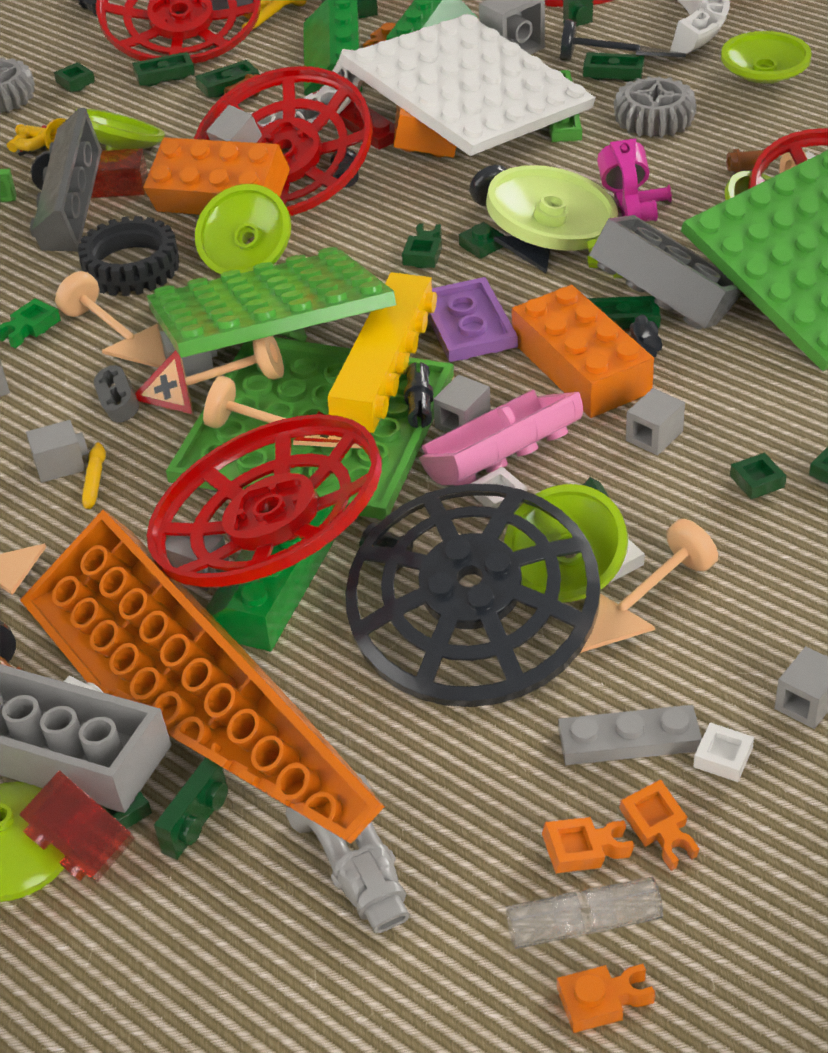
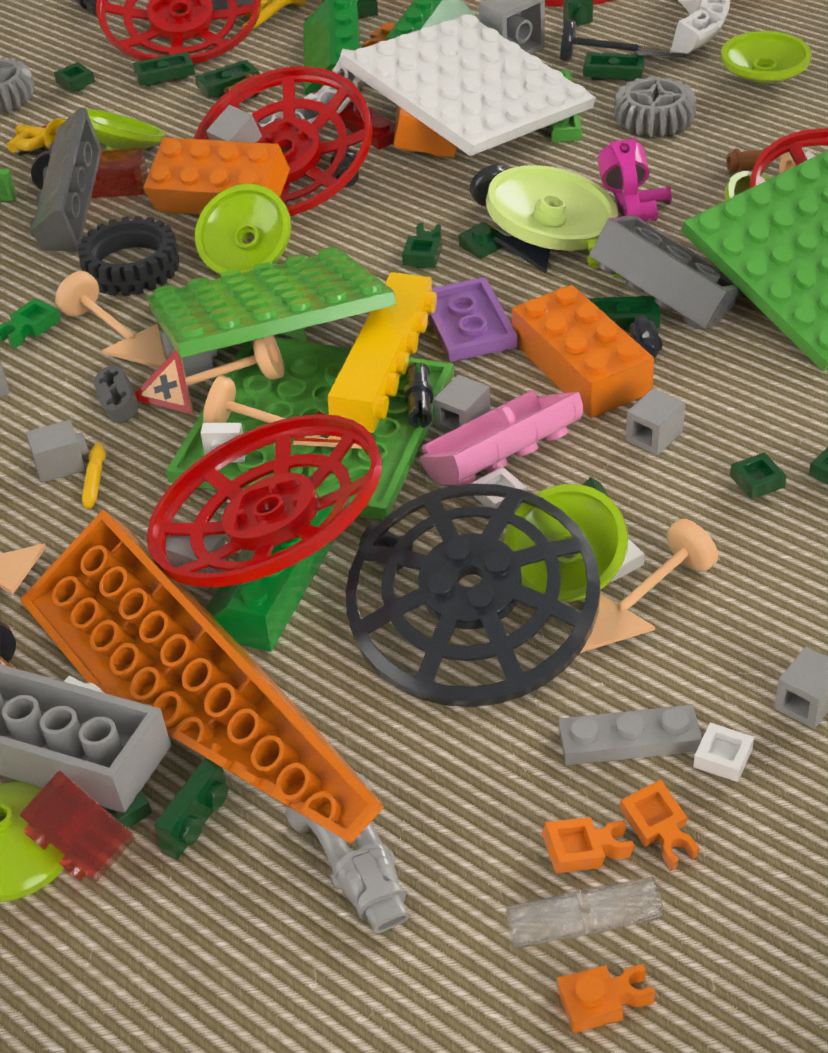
none -> white plate [201,423,245,462]

